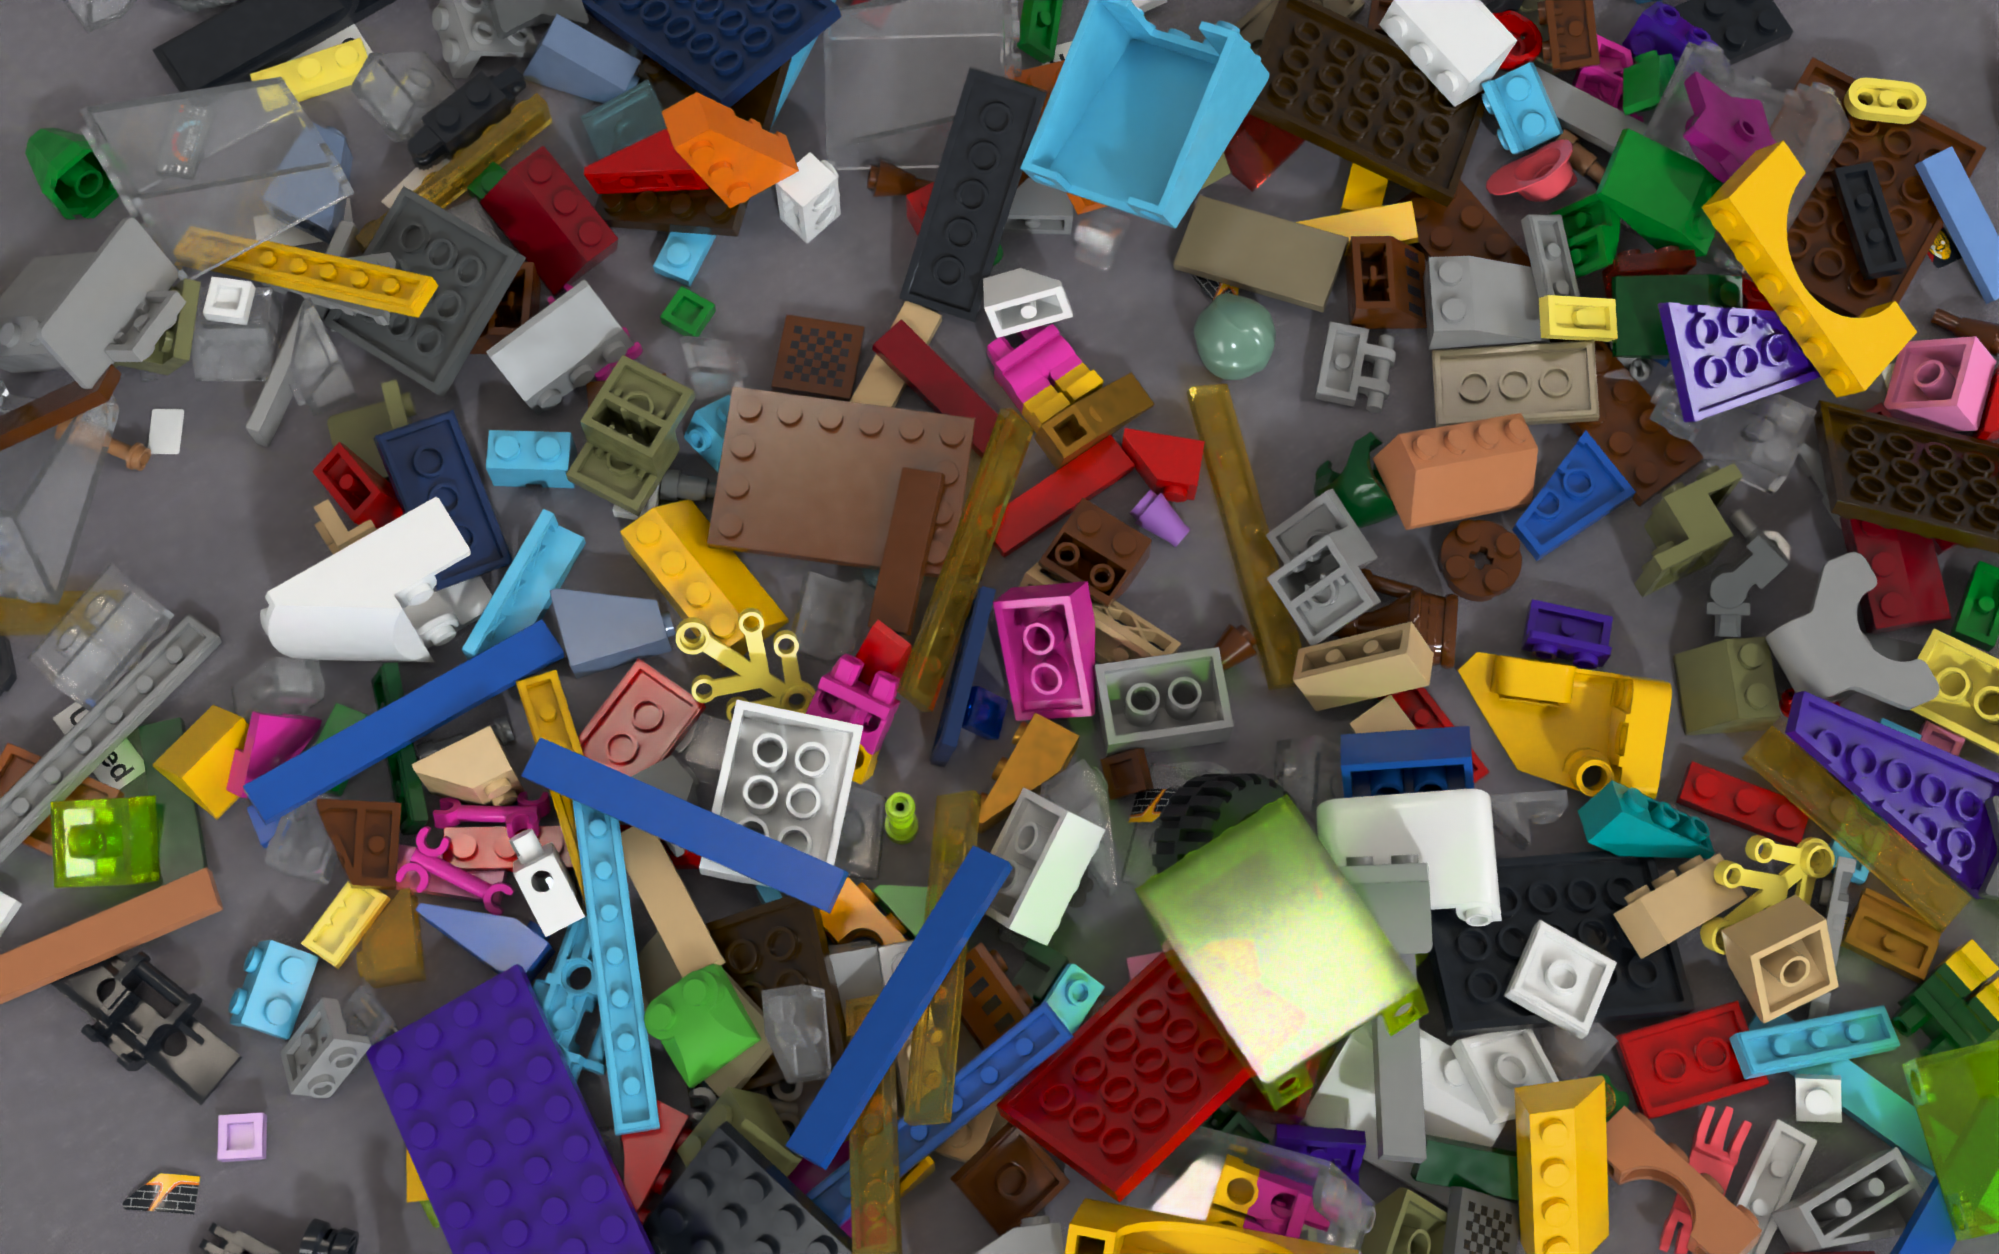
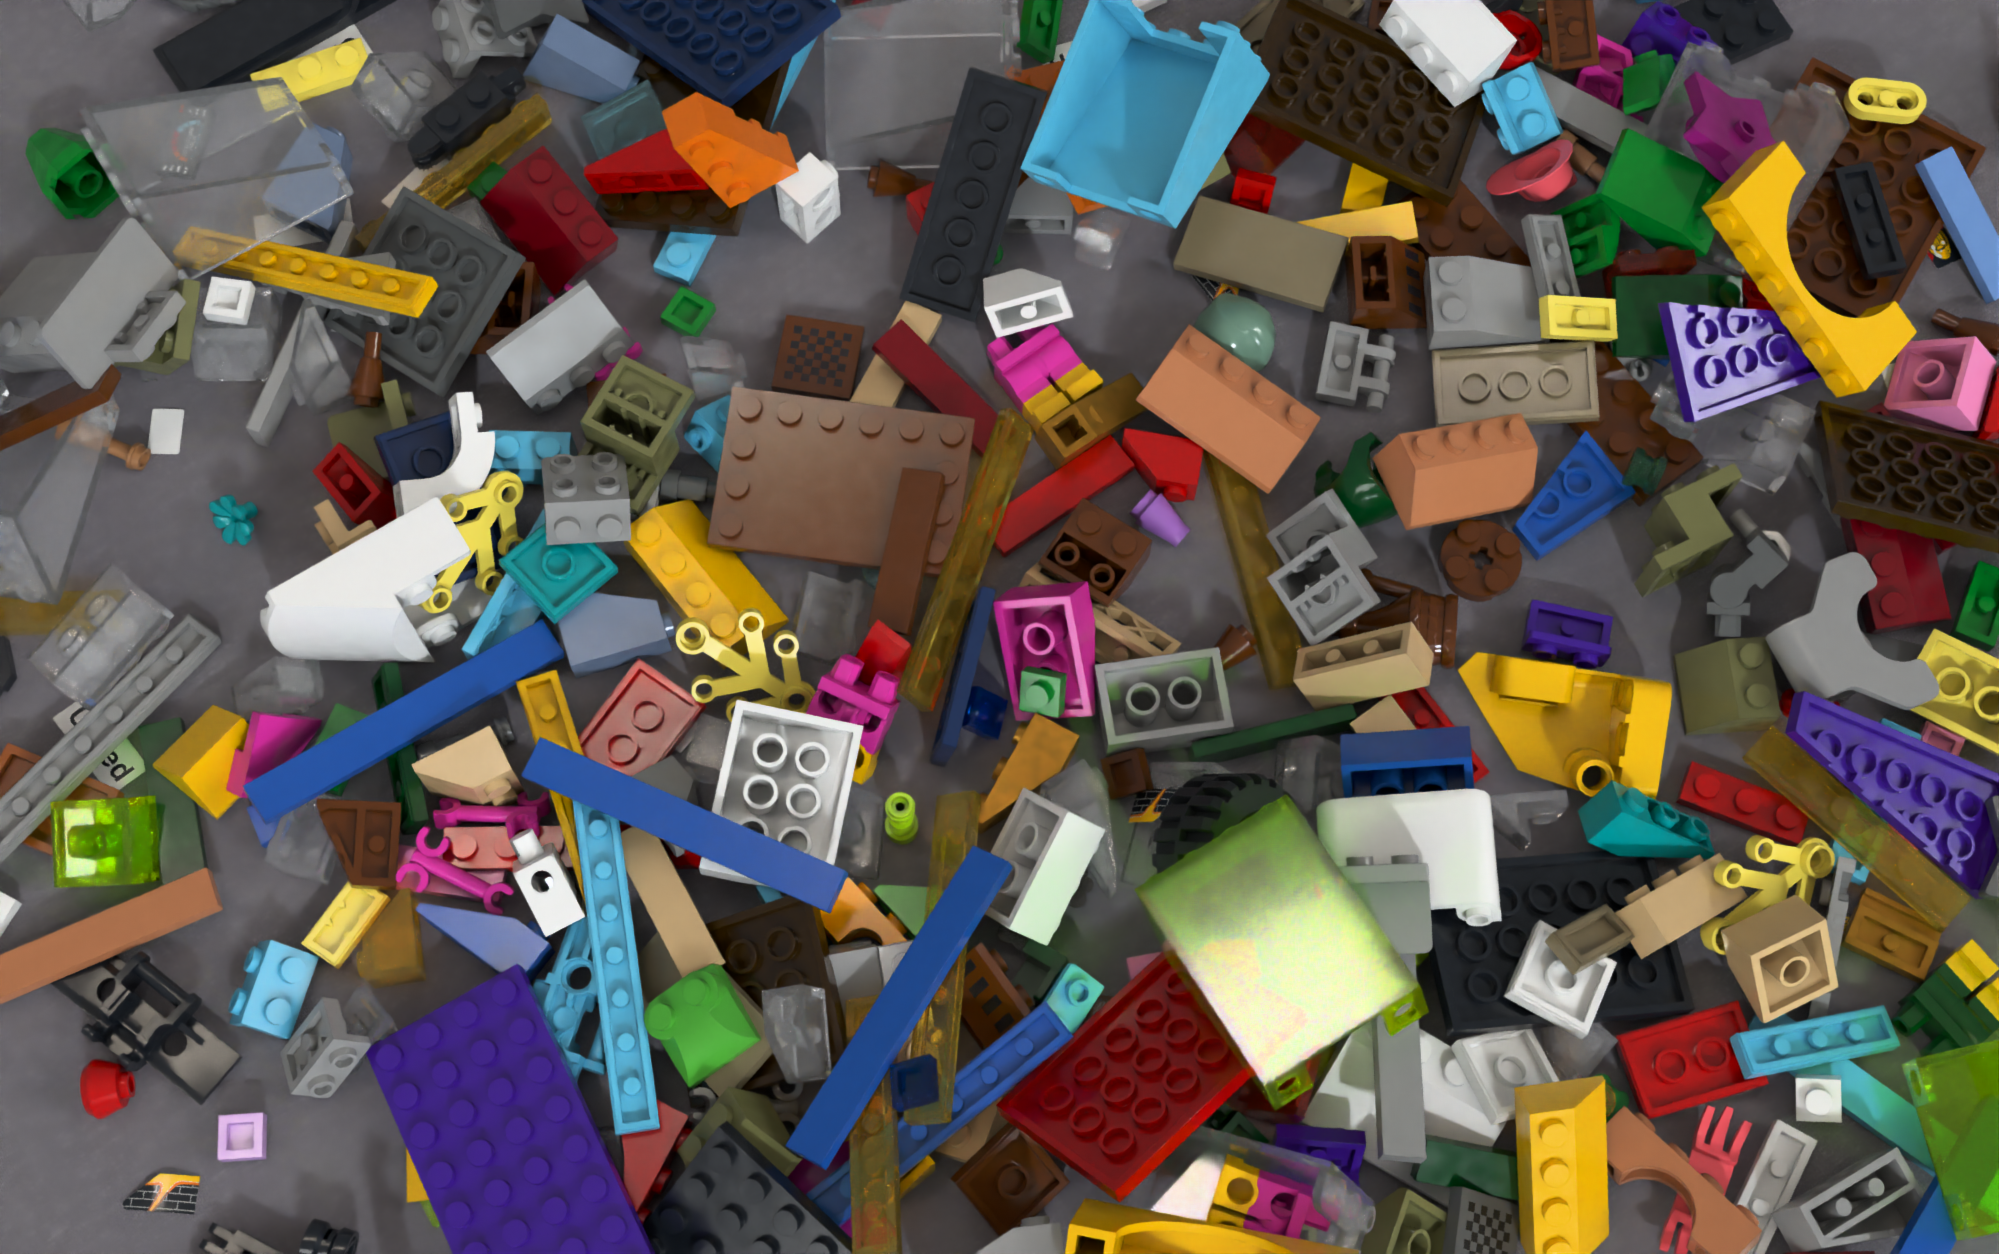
none -> red cone [80,1059,136,1119]
none -> teal plant [209,494,258,545]
none -> reddish brown cone [346,331,385,408]
none -> white arch [393,392,495,518]
none -> light yellow plant [418,471,524,613]
none -> teal tile [499,523,618,624]
none -> light grey bracket [541,452,631,545]
none -> clear blue tile [890,1054,940,1112]
none -> green plate [1019,666,1067,718]
none -> nougat slope [1136,324,1321,494]
none -> dark green tile [1188,703,1357,769]
none -> red plate [1230,168,1277,214]
none -> dark tan tile [1544,904,1635,975]
none -> clear green wheel [1621,446,1668,496]

